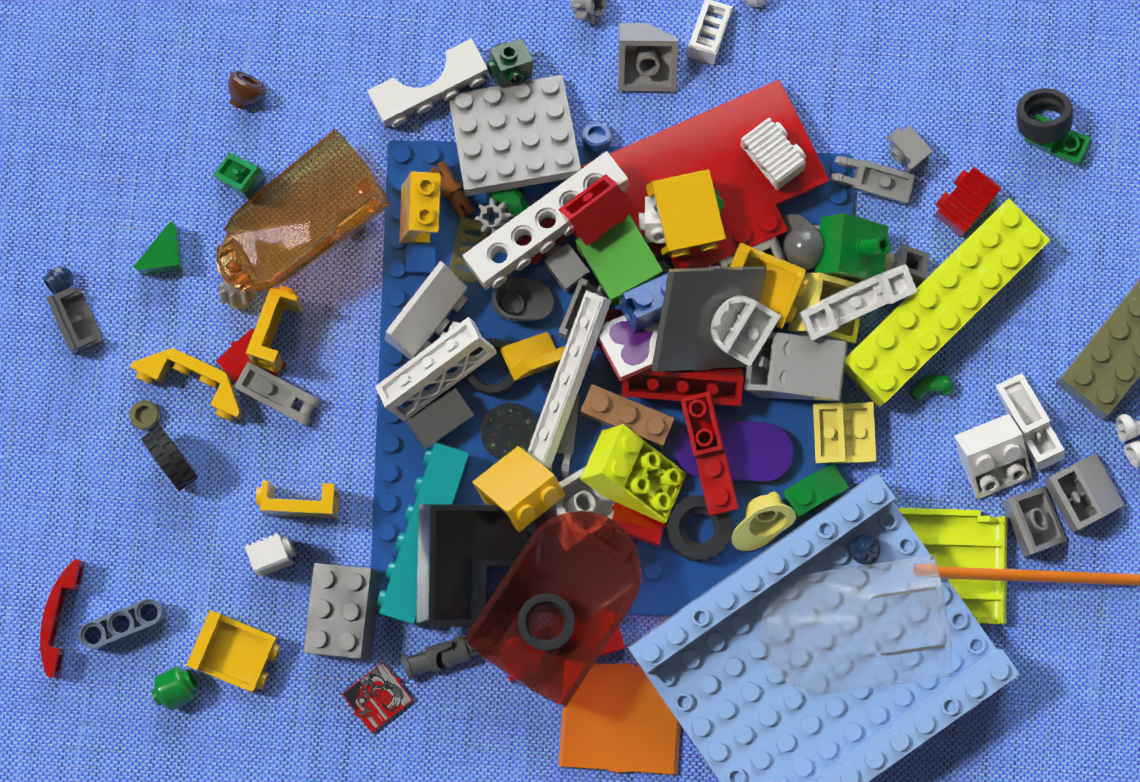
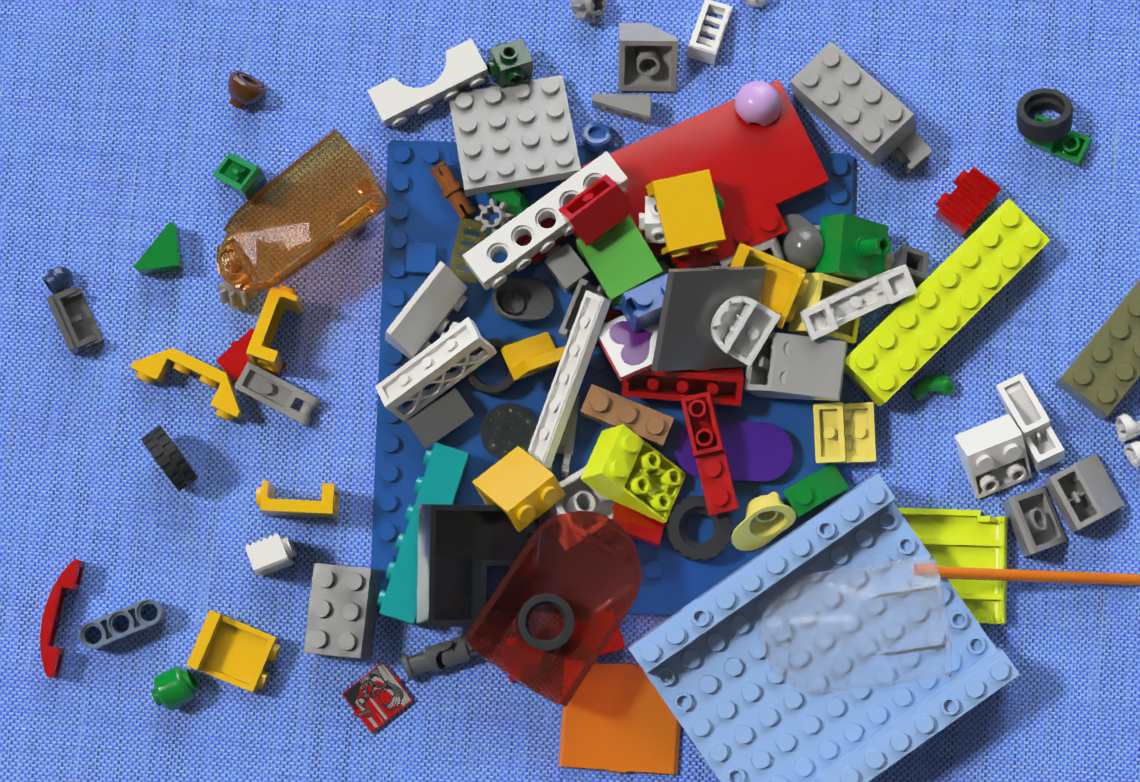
olive tile [129,400,160,431] -> none
yellow panel [399,171,441,244] -> none
white brick [740,118,806,190] -> none
light grey hinge [830,156,916,204] -> none
dark blue plate [850,534,881,565] -> none
none -> light grey slope [592,94,651,123]
none -> lavender hair [735,80,782,126]
none -> light grey brick [790,41,917,168]

